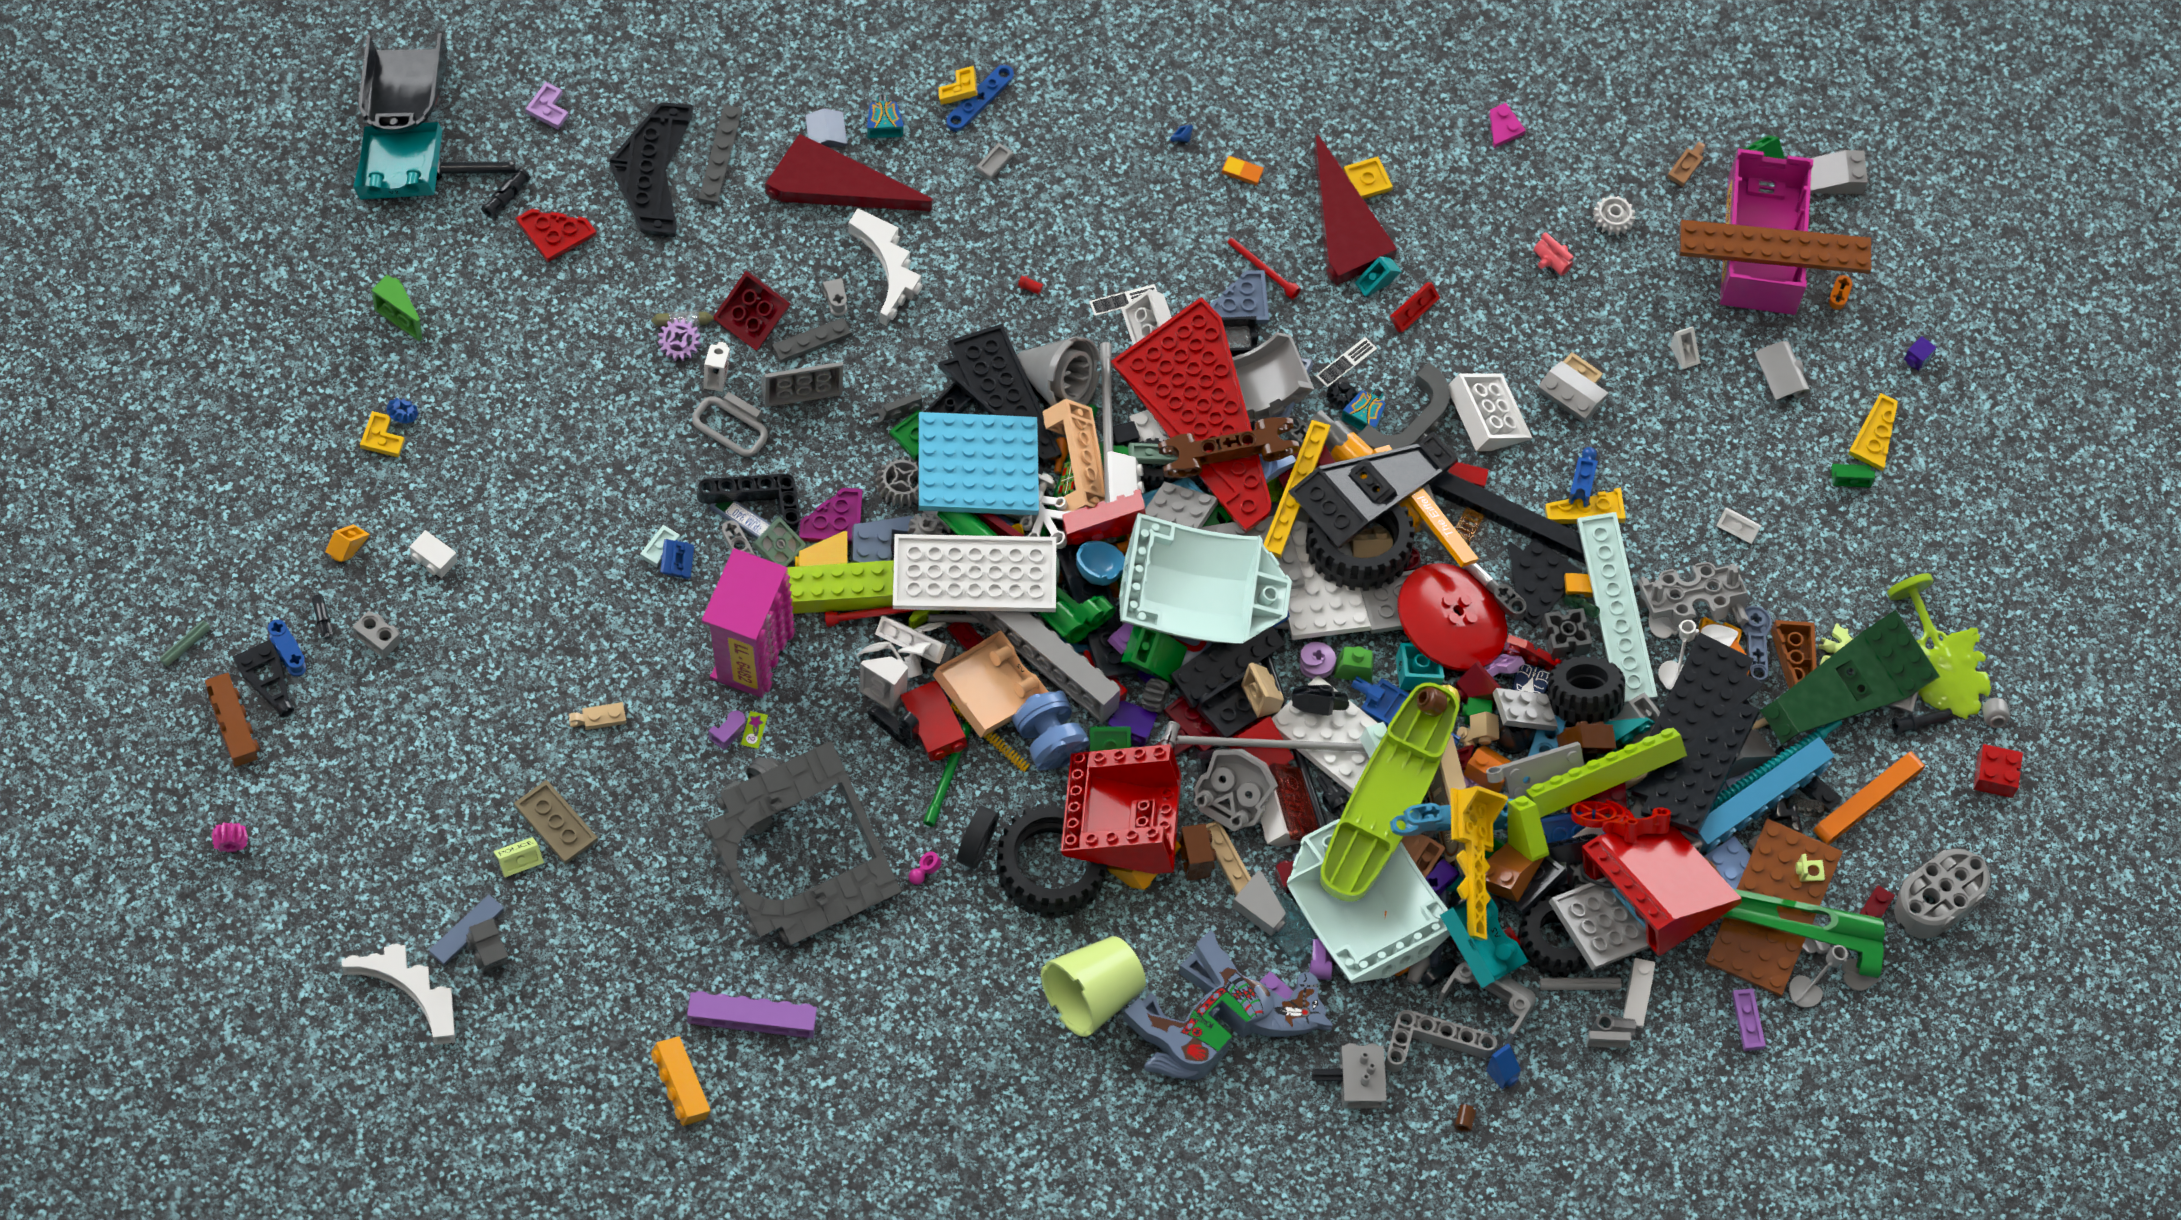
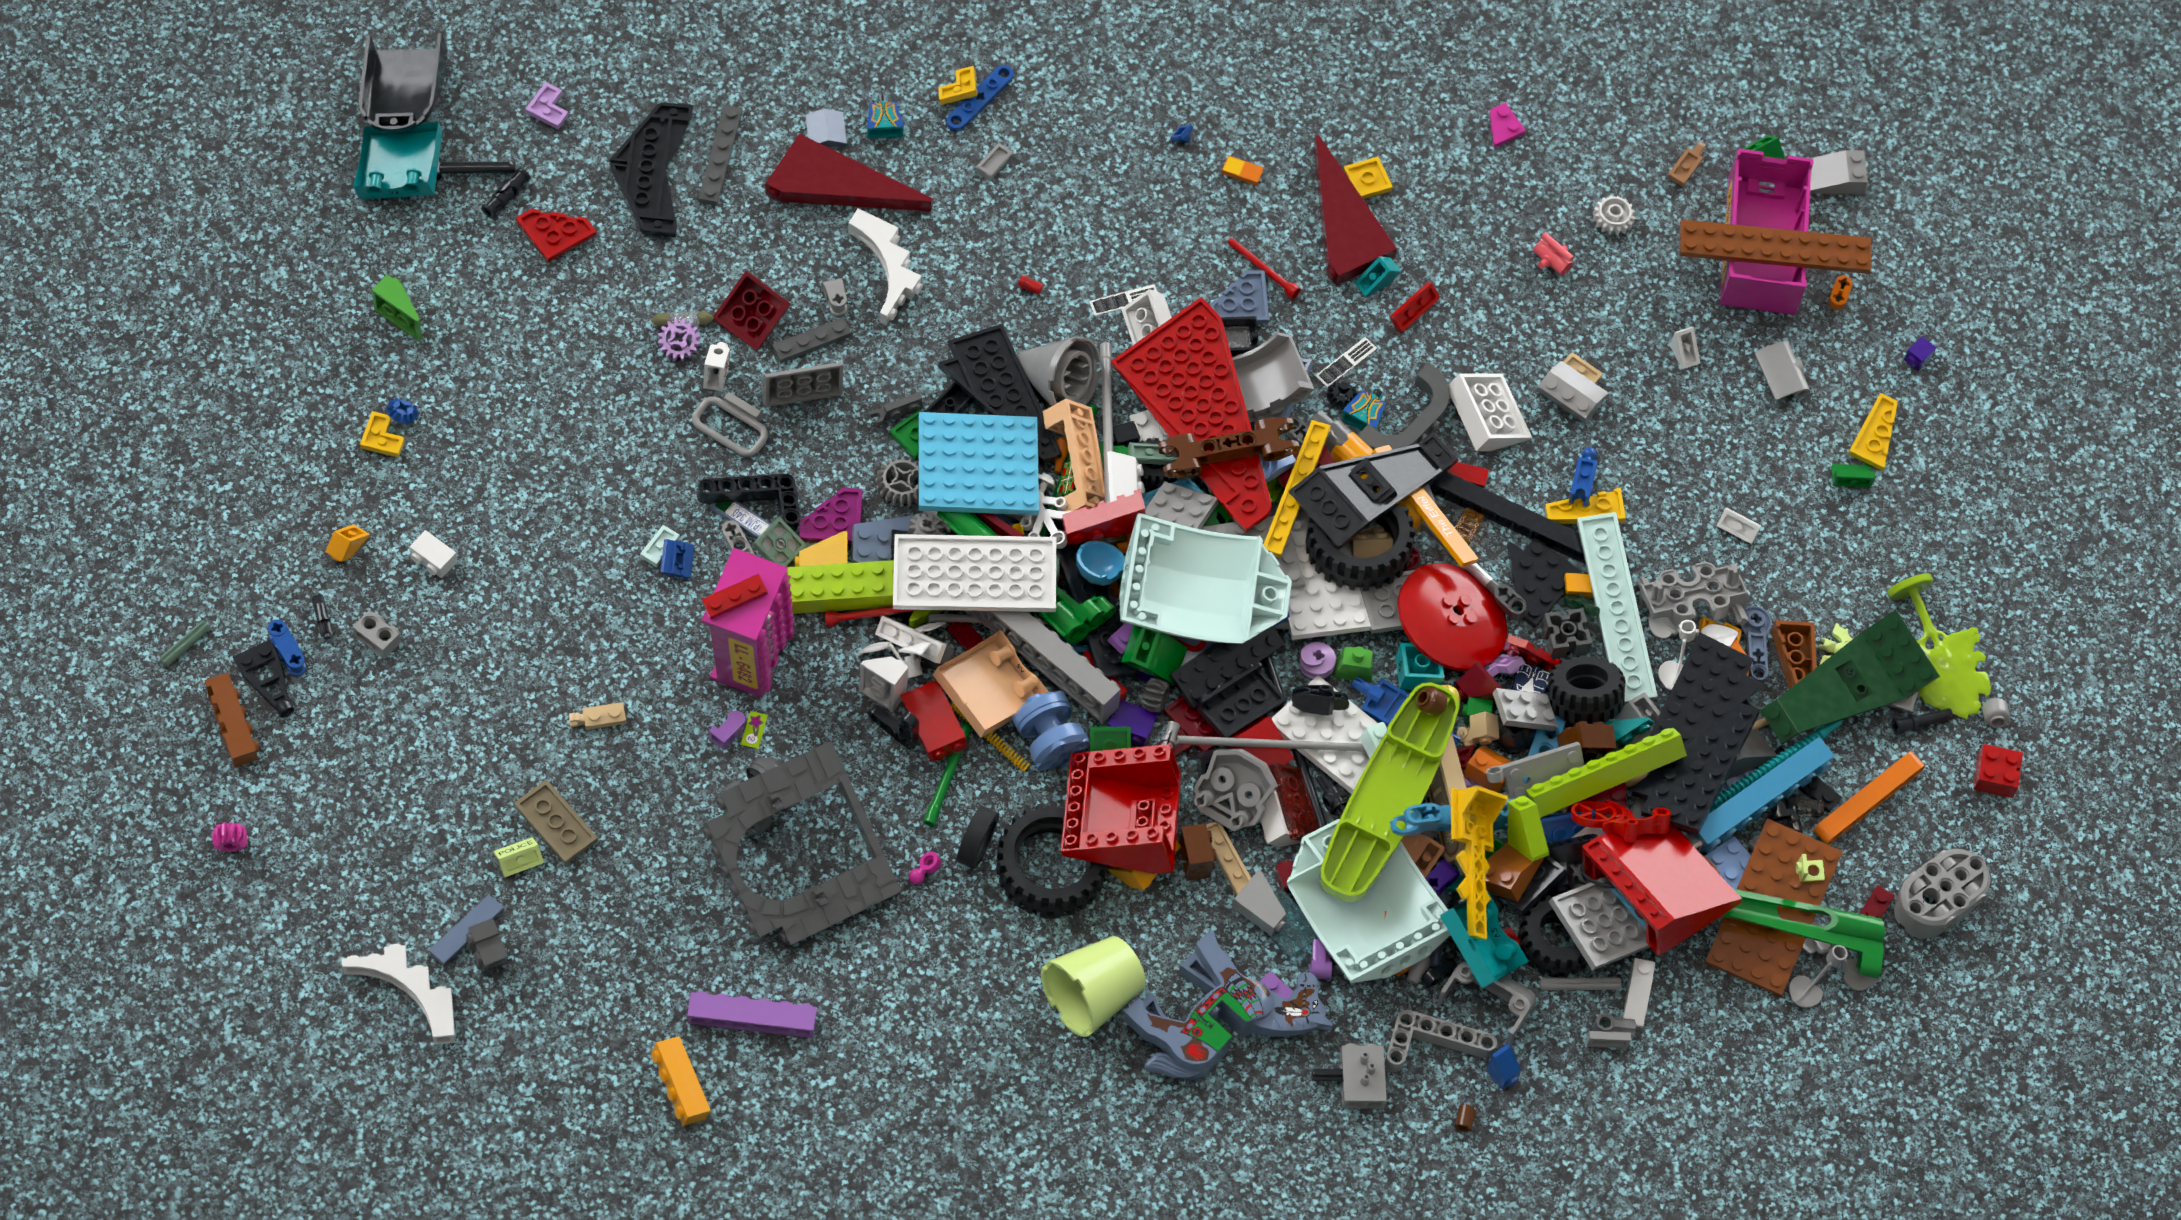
tan slope [1241,663,1284,718] -> none
medium lavender plate [1732,989,1766,1051] -> none
none -> red plate [702,574,768,619]

